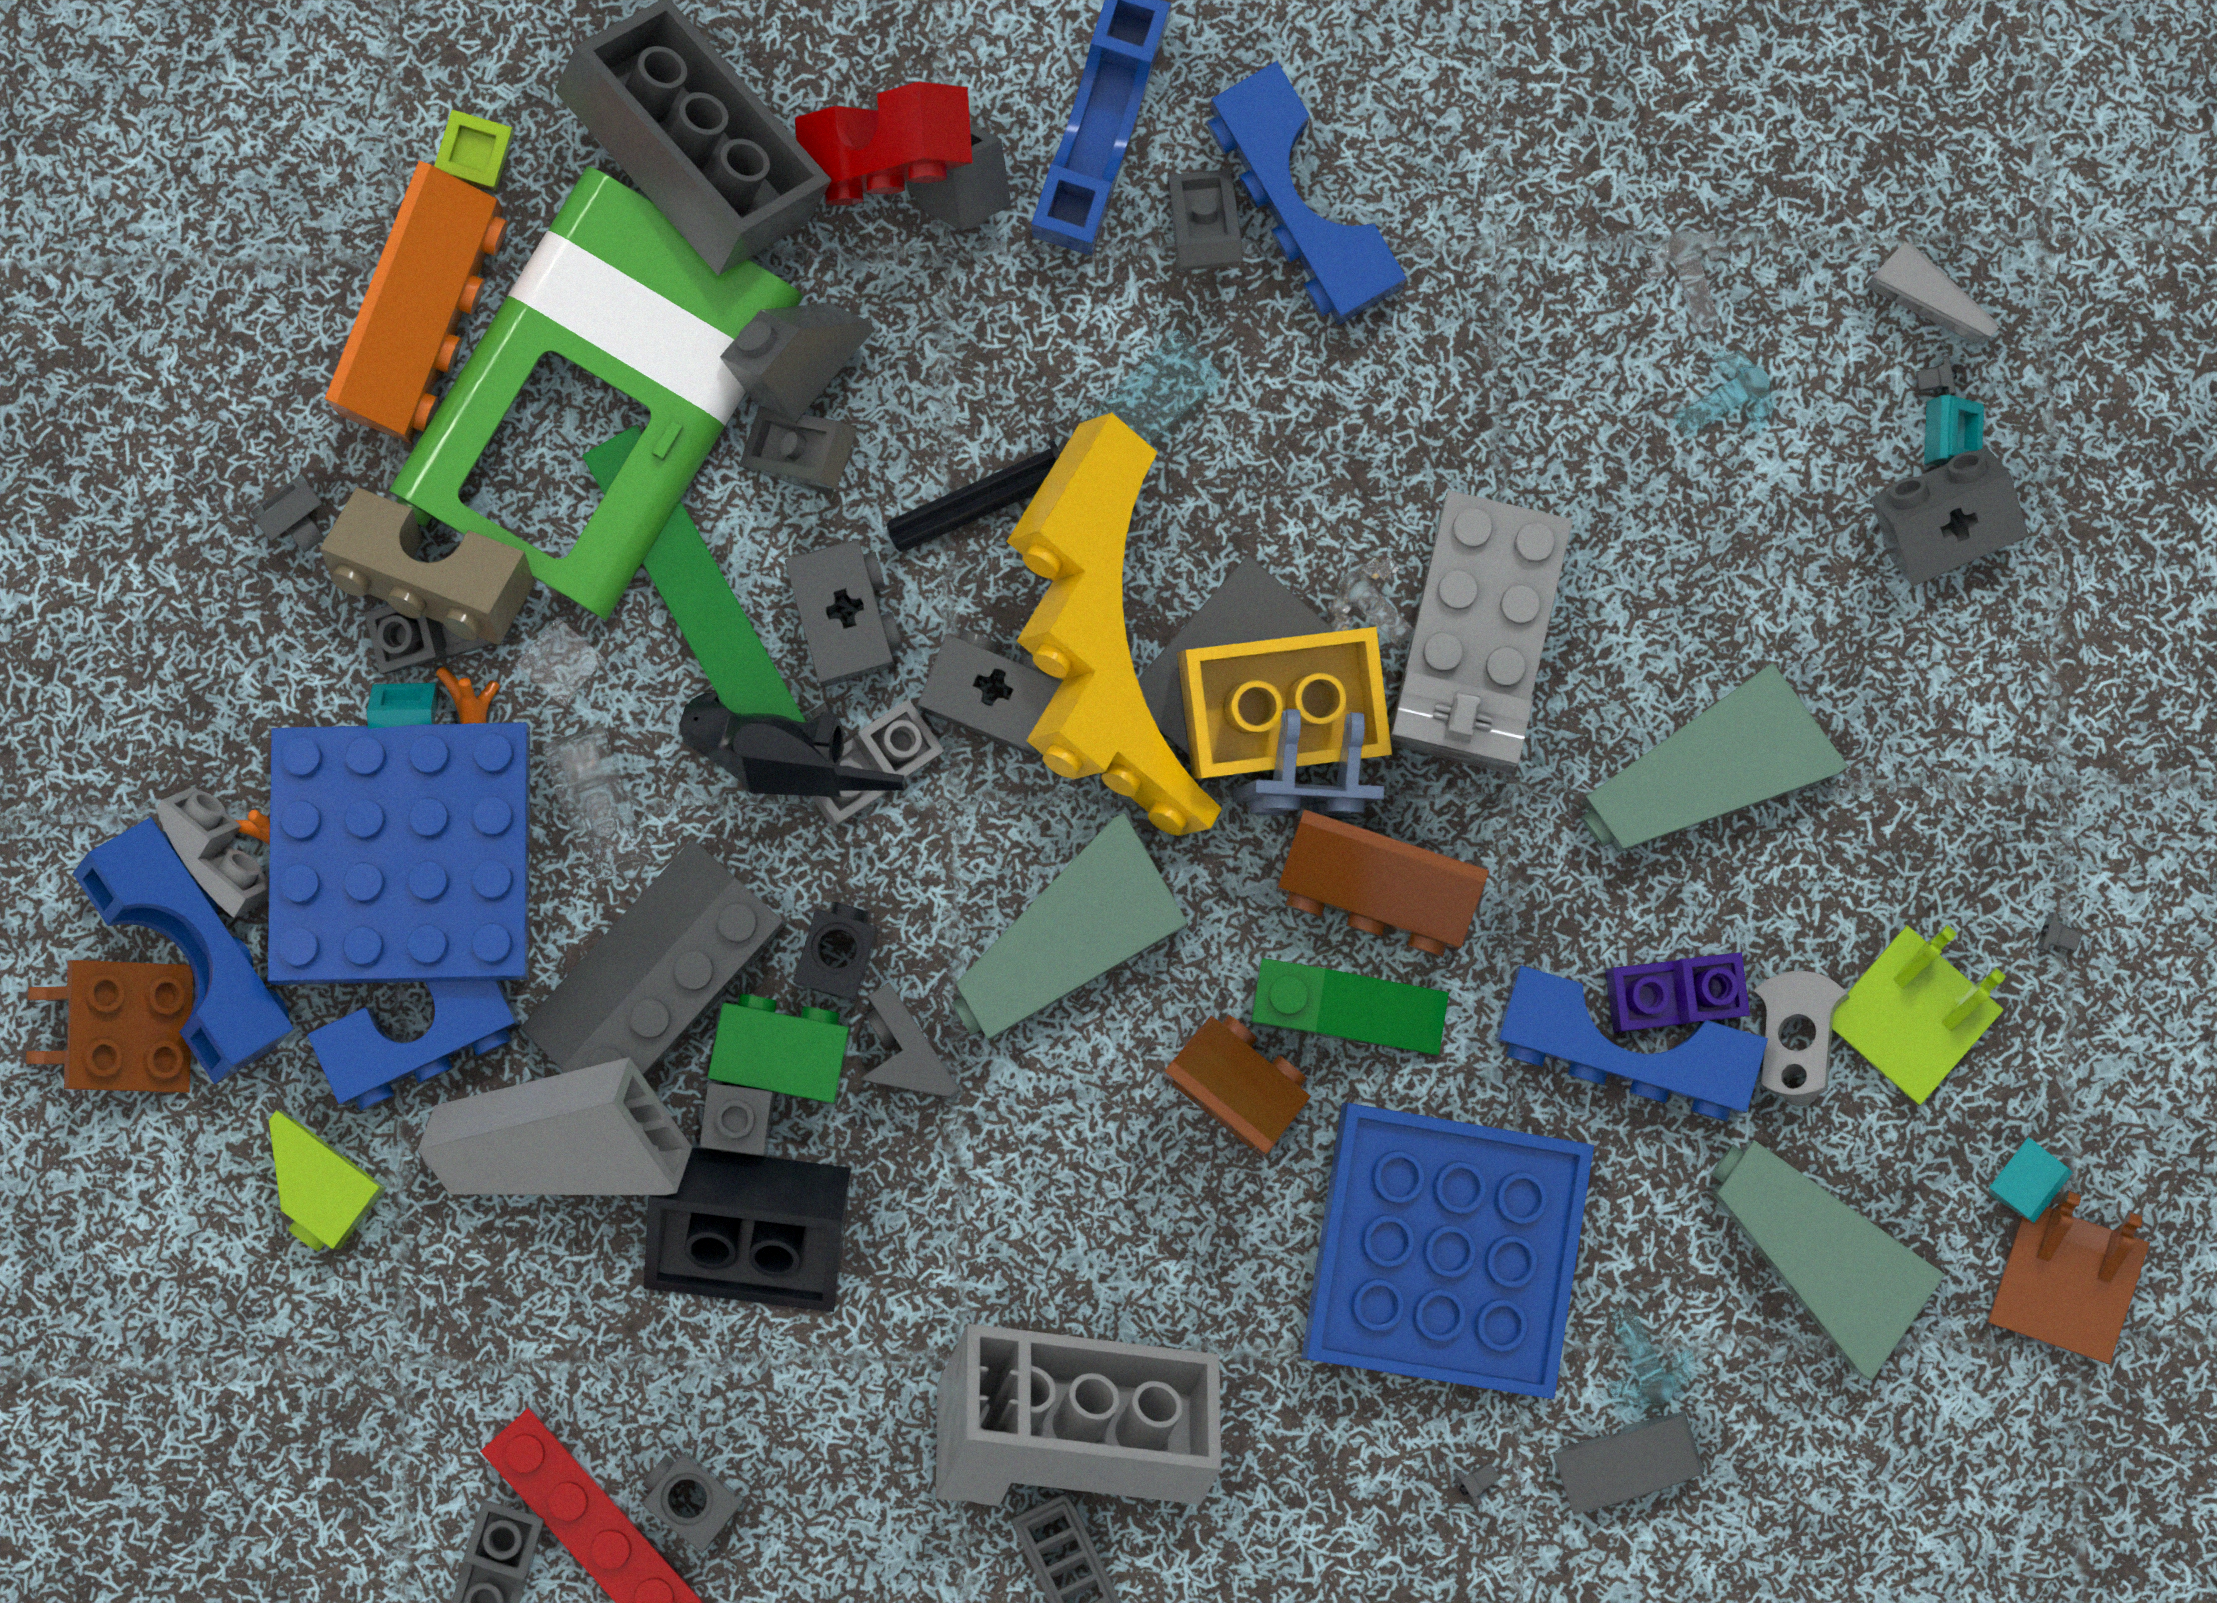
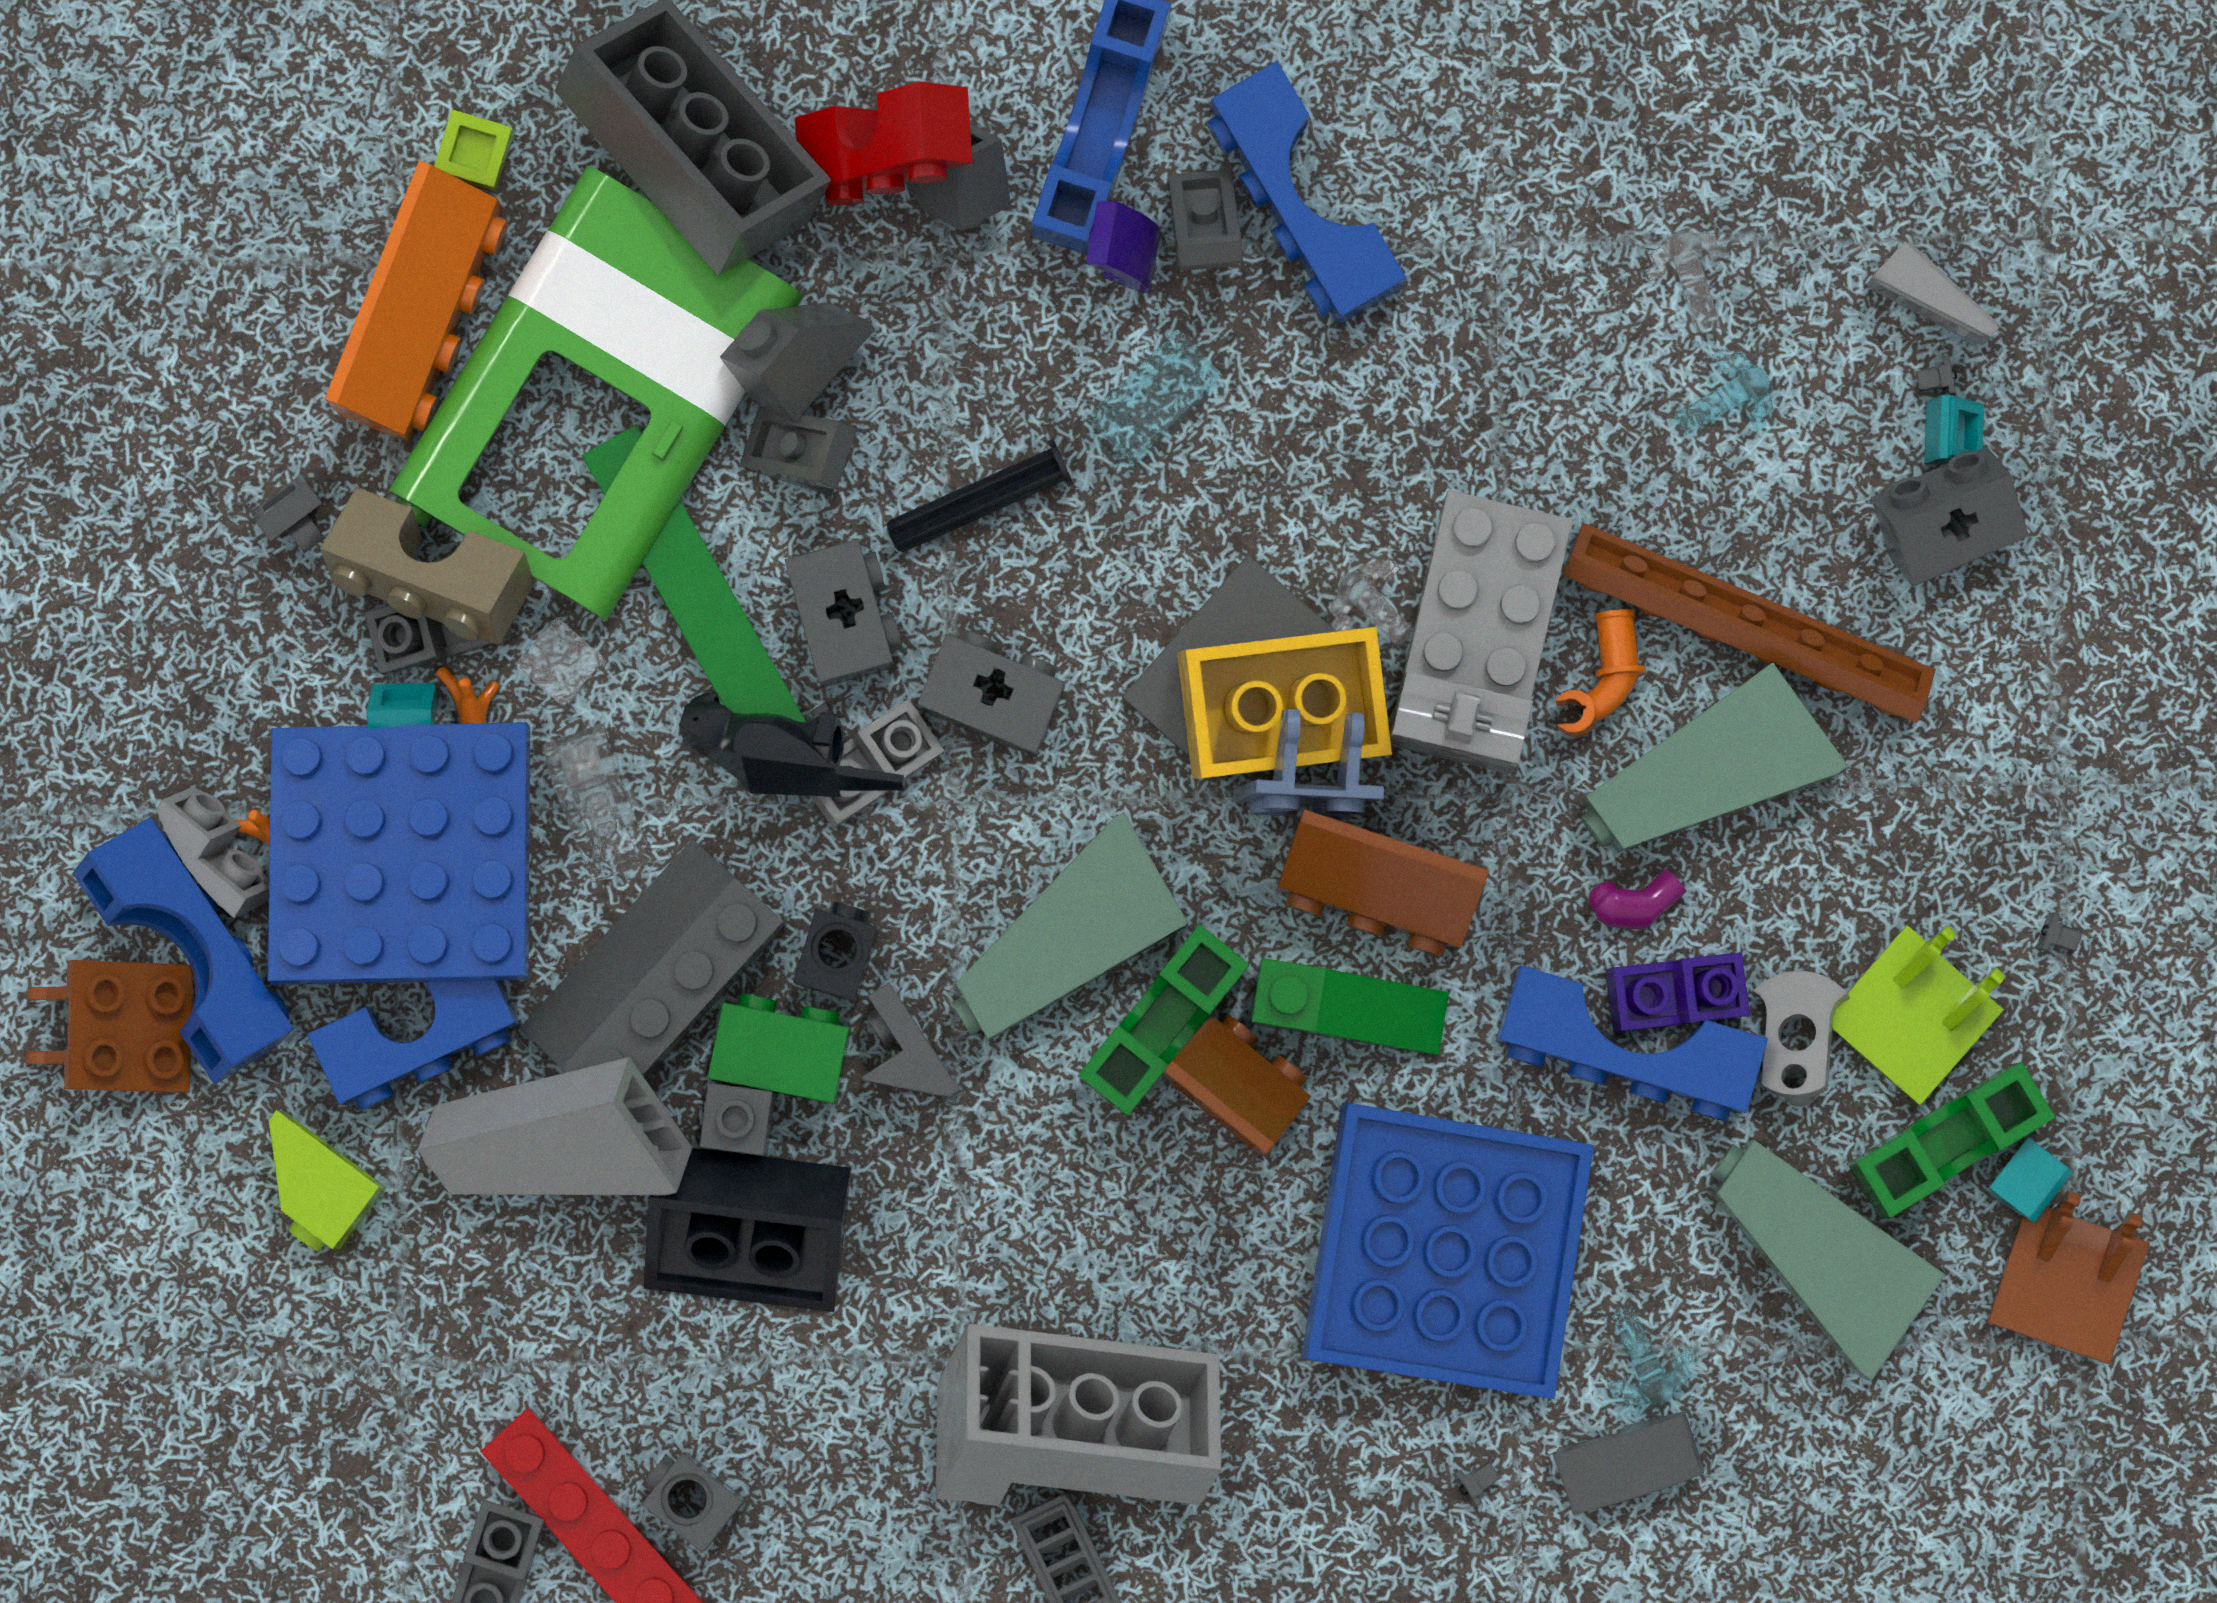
yellow arch [1006,412,1222,836] -> none
none -> green arch [1078,924,1250,1117]
none -> dark purple slope [1086,201,1161,293]
none -> orange piece [1555,609,1646,737]
none -> dark orange plate [1562,523,1936,723]
none -> magenta arm [1588,869,1687,930]
none -> green arch [1847,1062,2056,1218]

